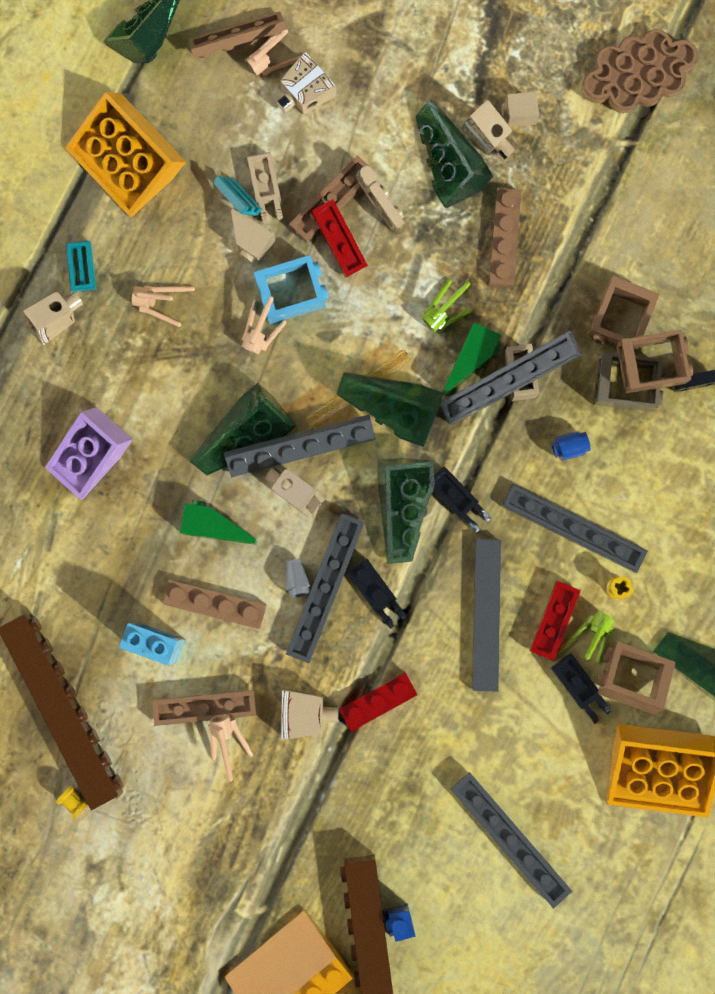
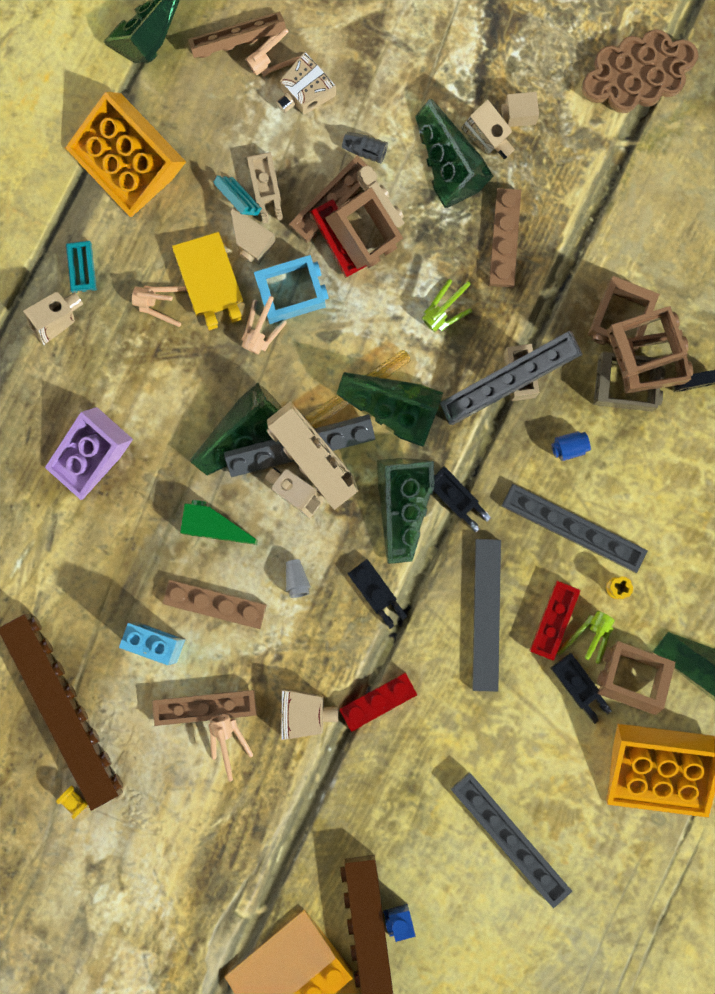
dark grey plate [286,513,365,663] -> none
green slope [442,322,503,396] -> none
none -> yellow tile [172,232,243,331]
none -> tan wedge [267,401,358,510]
none -> medium nougat window [325,187,403,269]
none -> dark grey hinge [342,132,388,164]
none -> medium nougat window [607,306,688,379]

